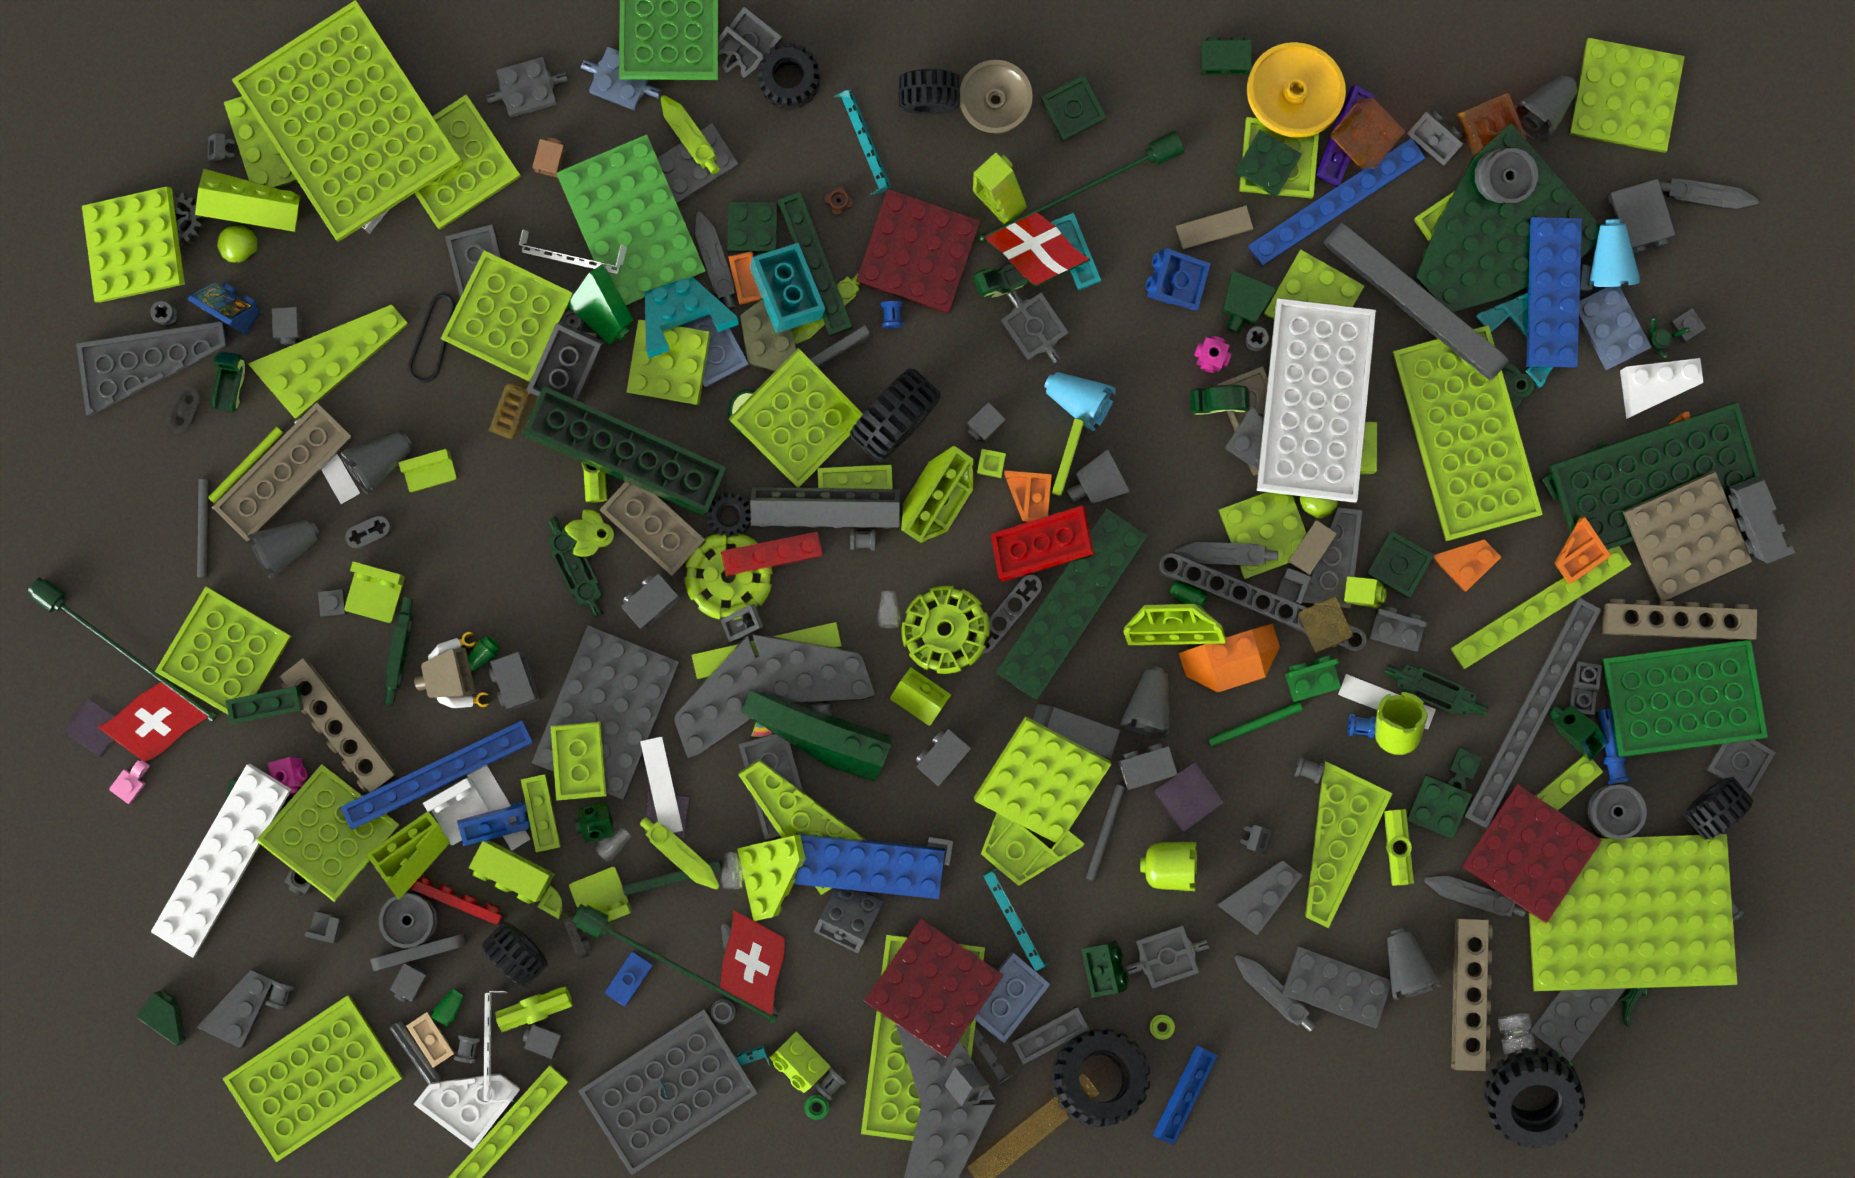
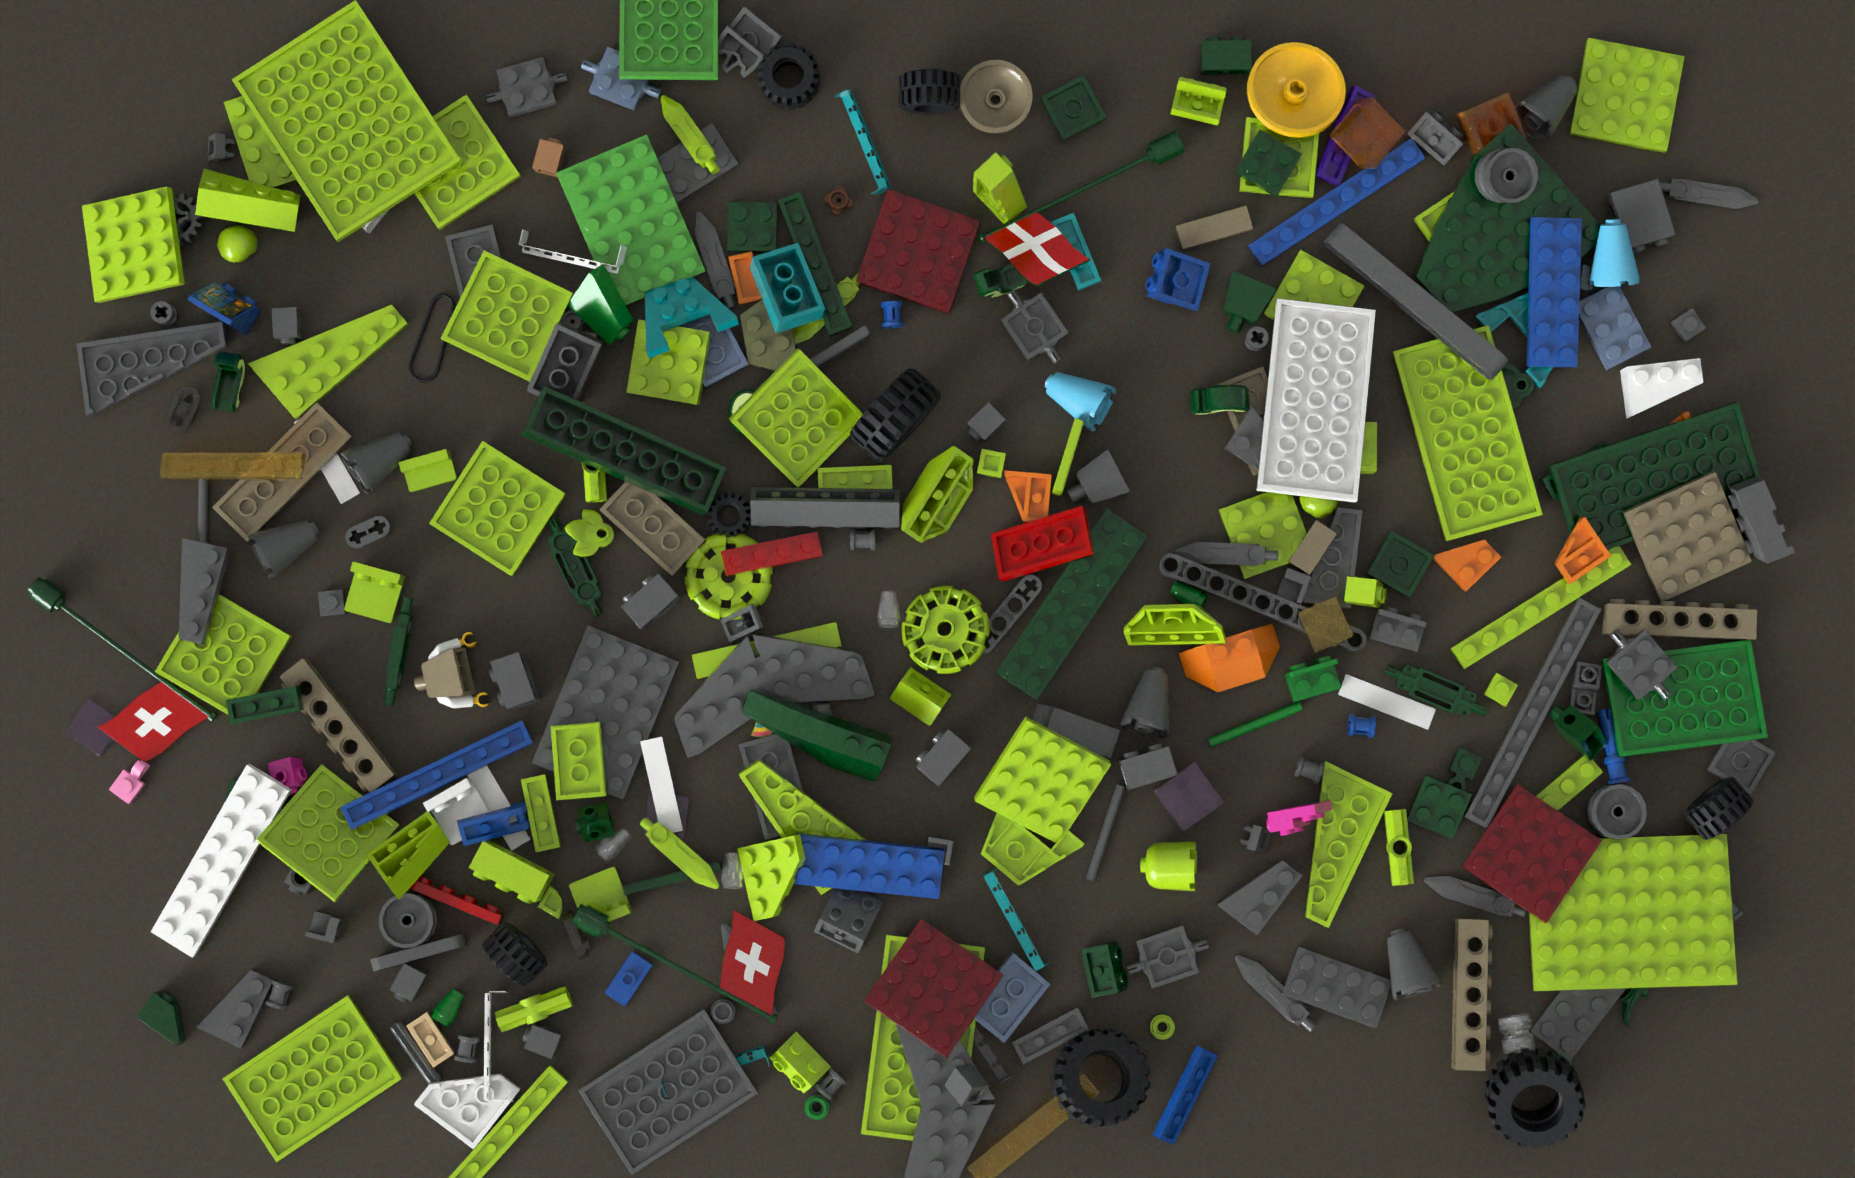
lime bar [208,426,284,504] -> none
green cone [468,635,501,672] -> none
clear yellow slope [489,383,531,440] -> none
dark pink brick [1194,336,1232,373] -> none
lime cylinder [1375,692,1428,755] -> none
dark green plant [1649,316,1690,358] -> none
none -> clear yellow plate [160,453,306,479]
none -> dark grey wing [178,538,231,645]
none -> lime plate [429,441,566,577]
none -> lime bracket [1170,77,1227,126]
none -> dark pink plate [1266,800,1332,836]
none -> lime plate [1483,673,1518,707]
none -> dark grey plate [1605,629,1677,700]

